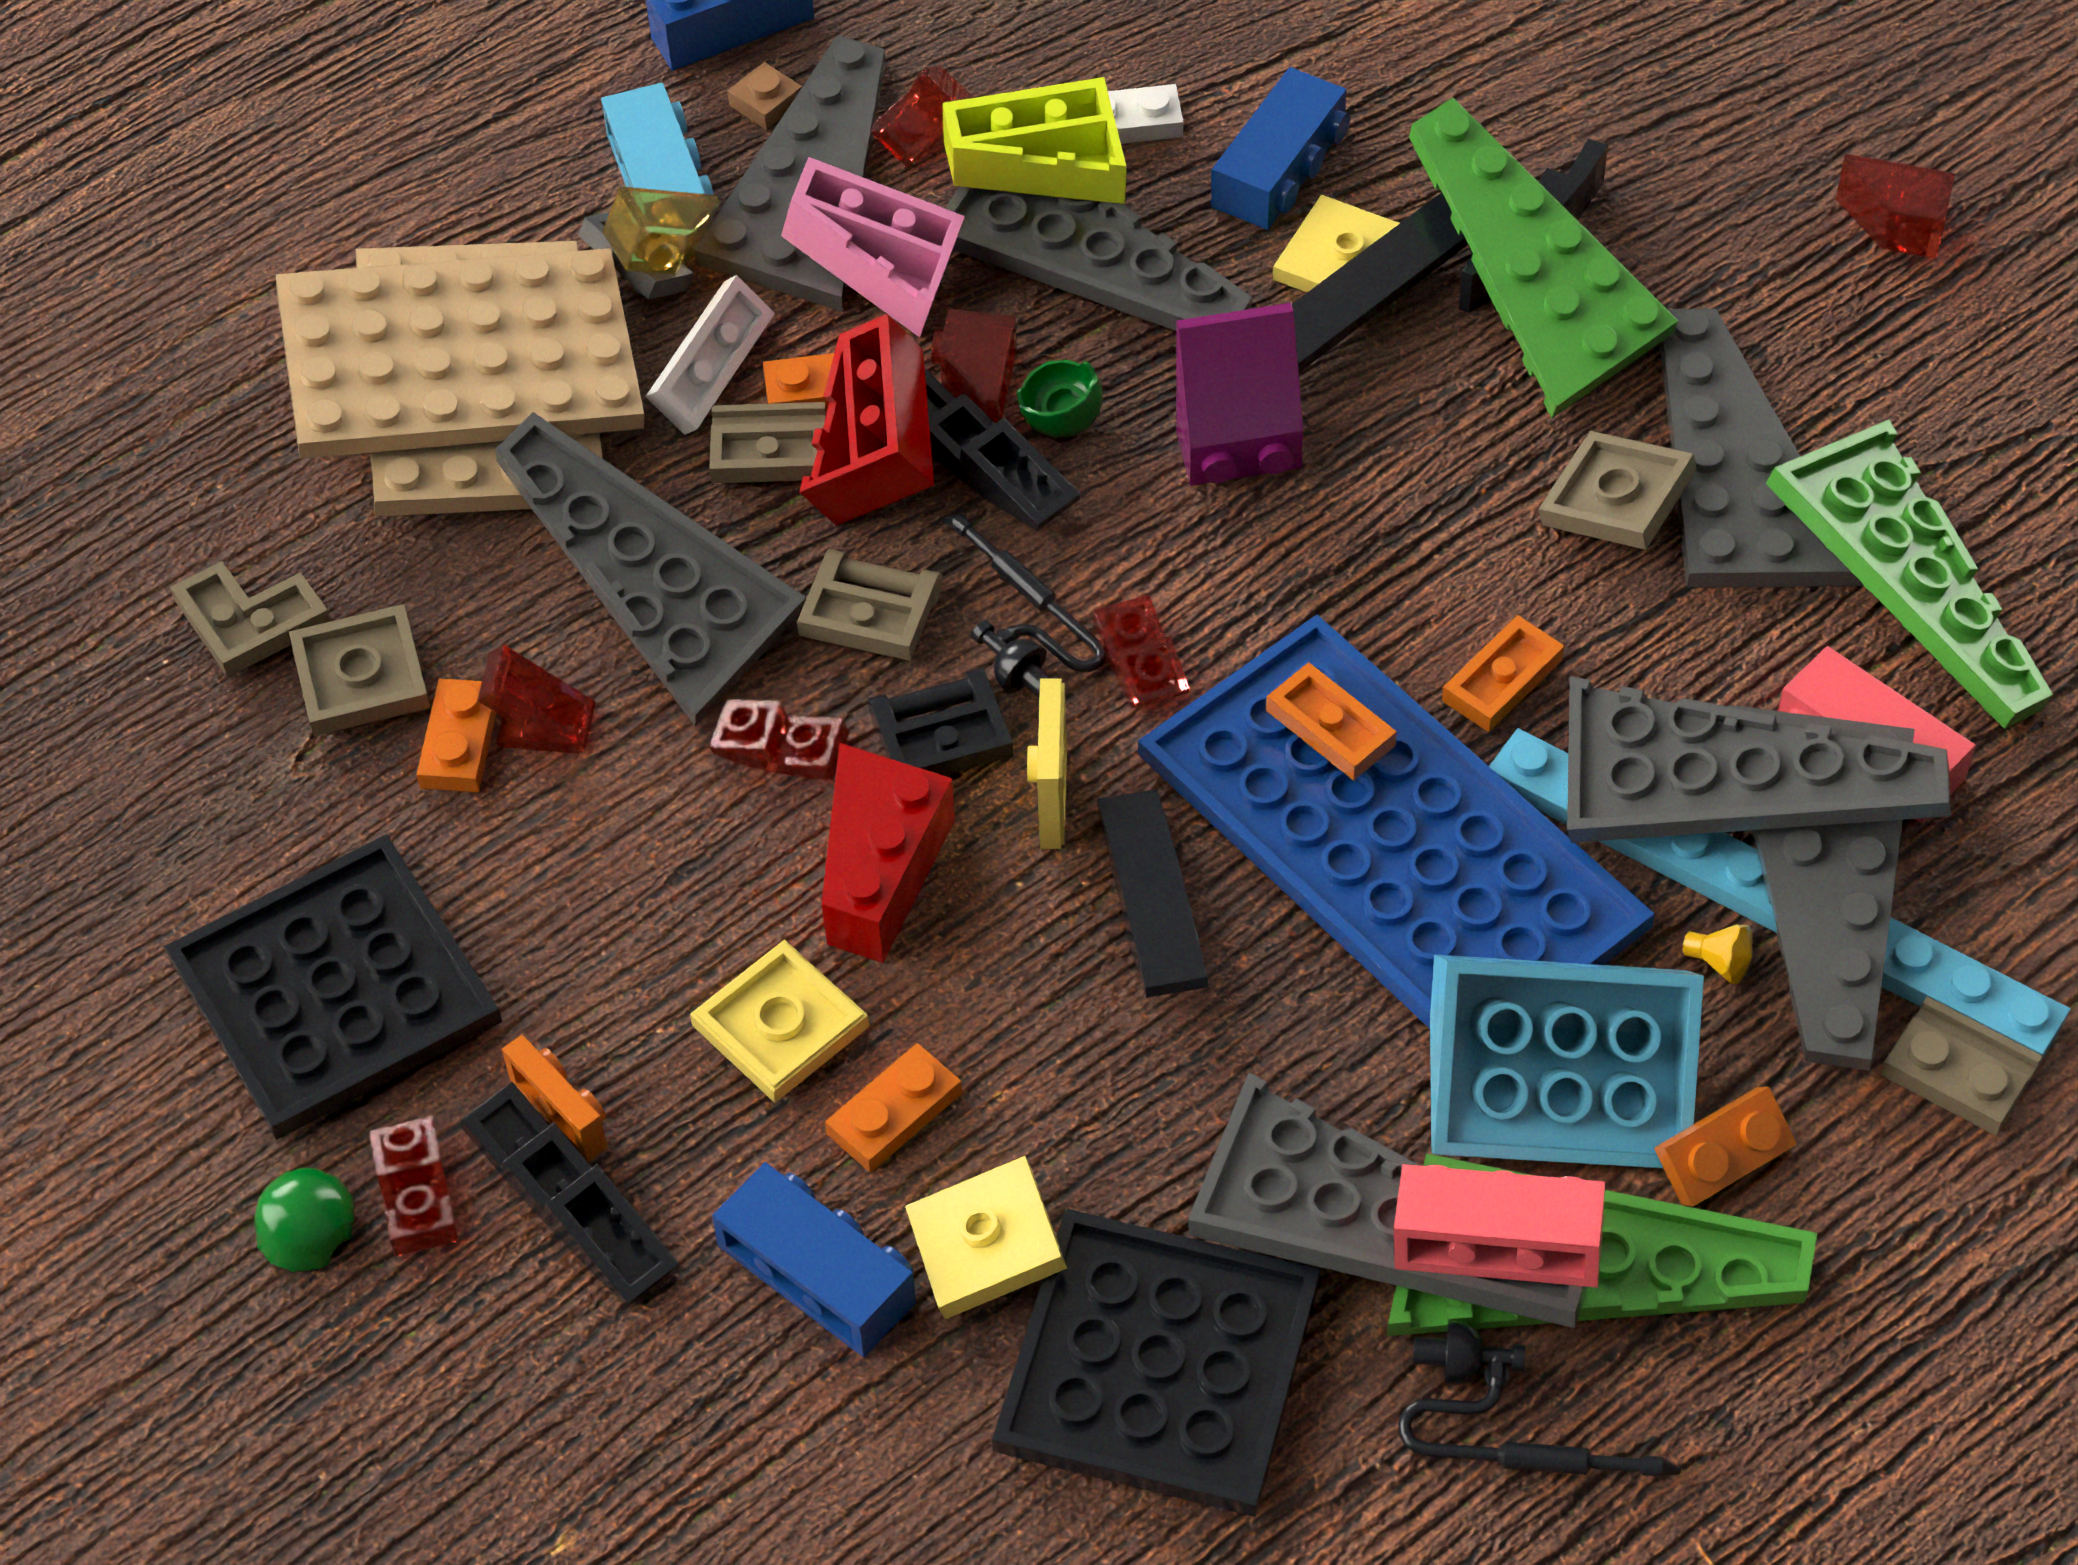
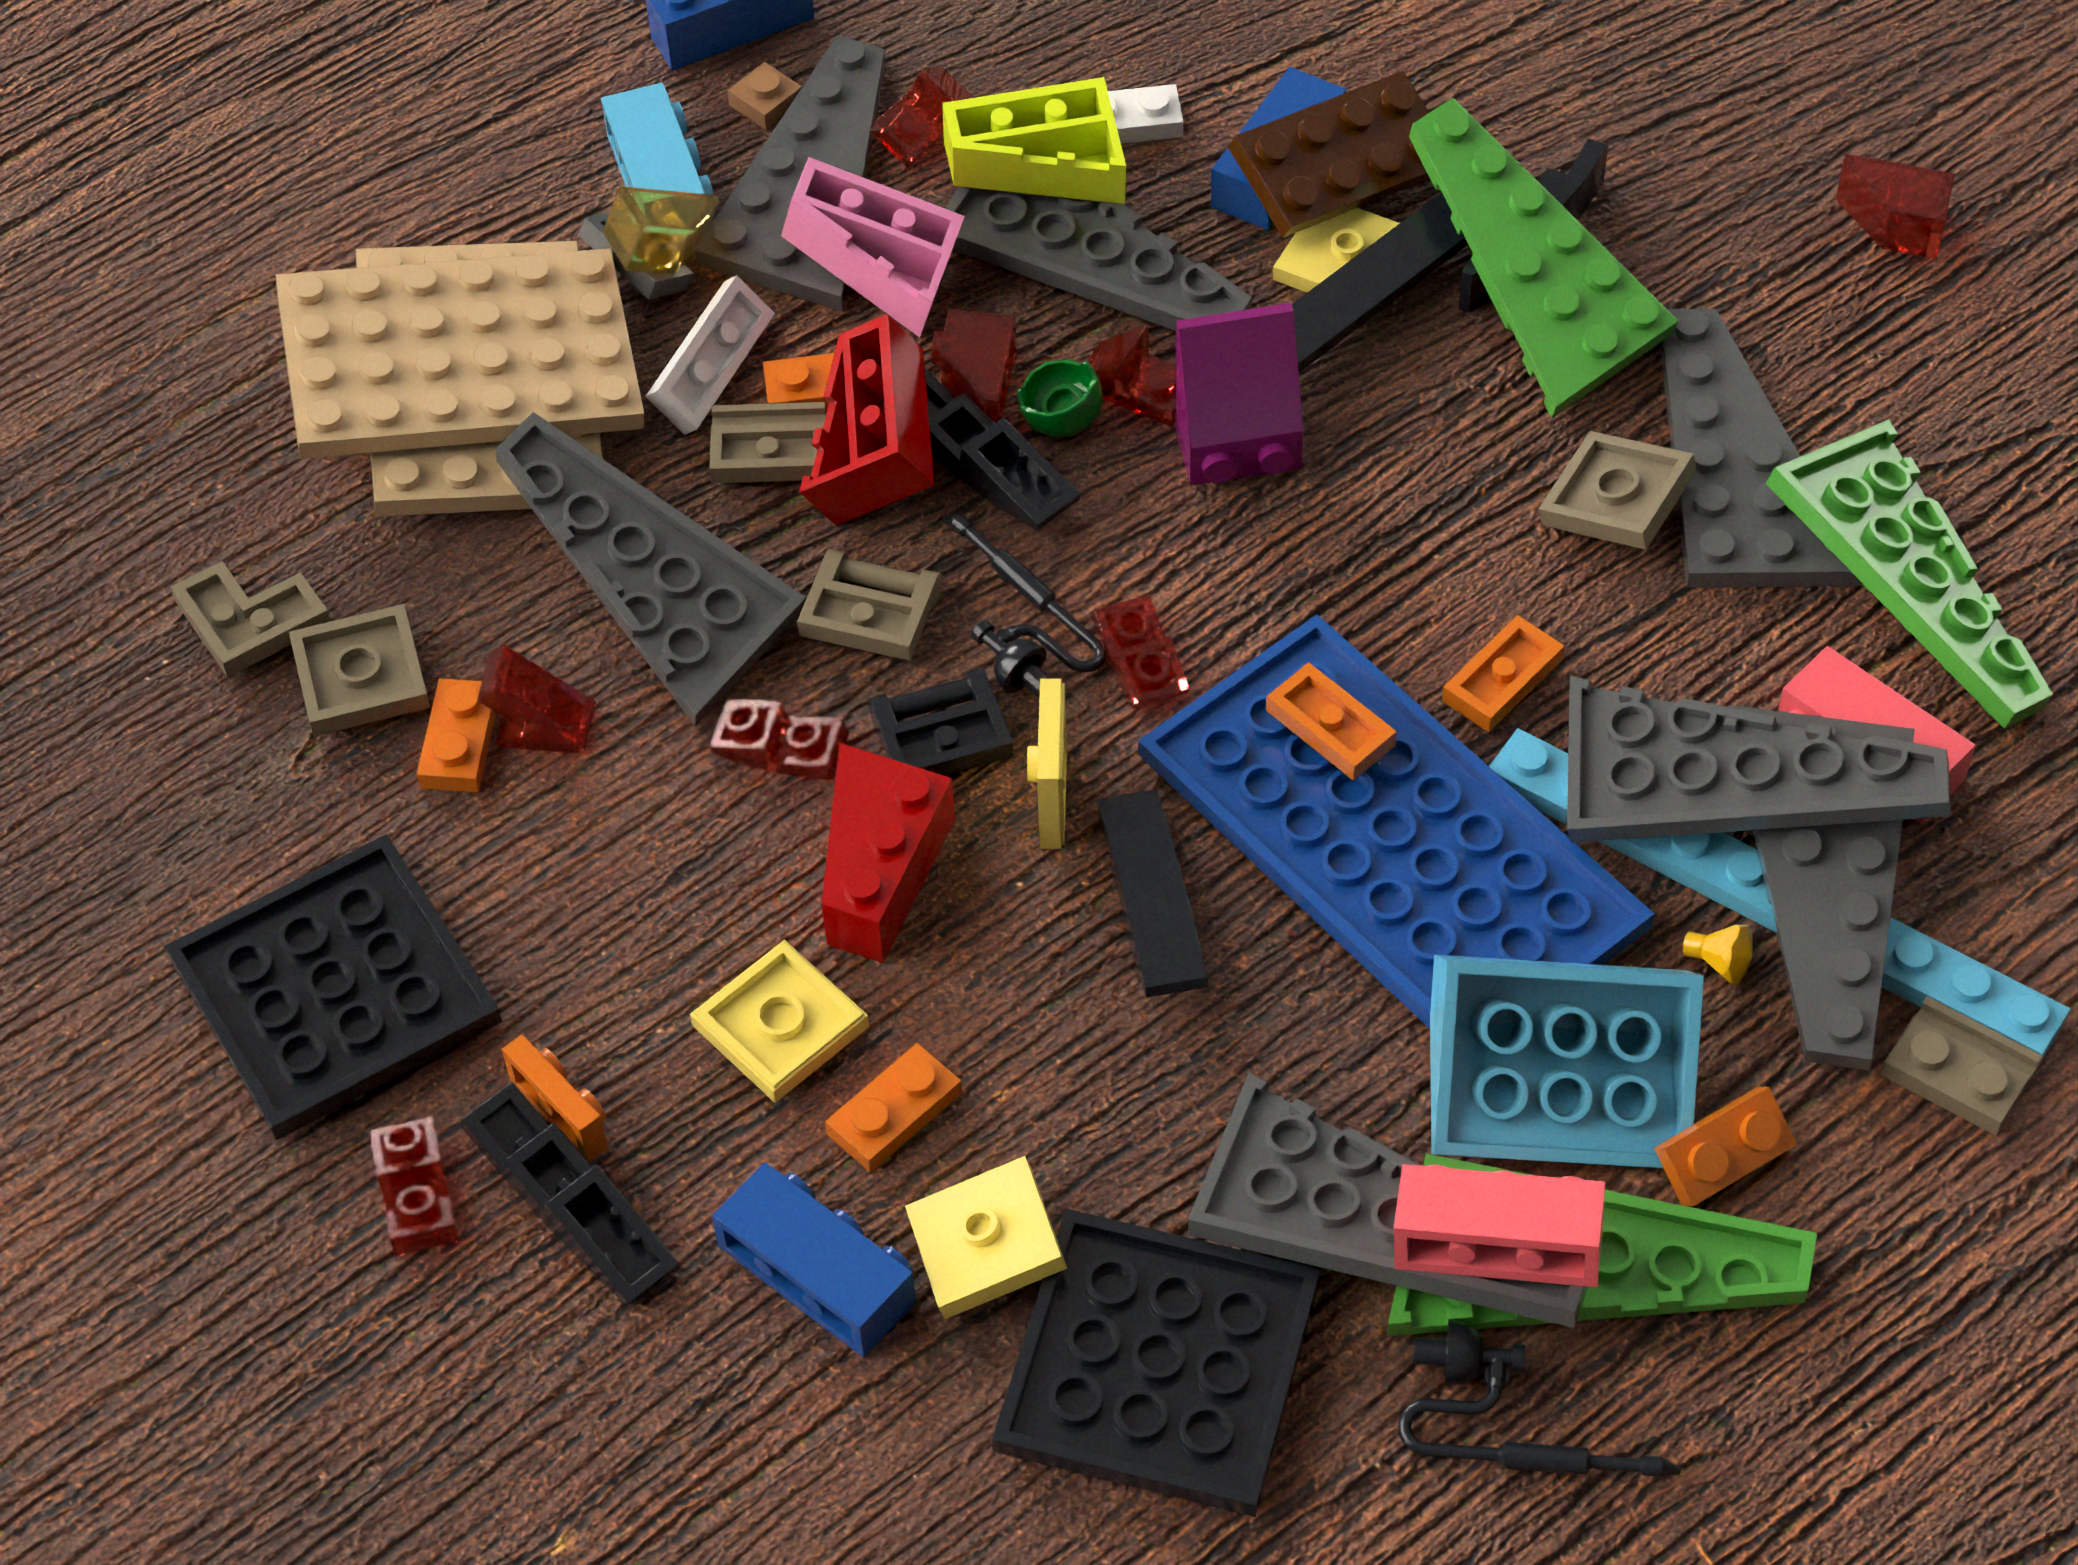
green hair [254,1168,354,1272] -> none
none -> clear red slope [1087,326,1176,427]
none -> reddish brown plate [1227,70,1430,238]

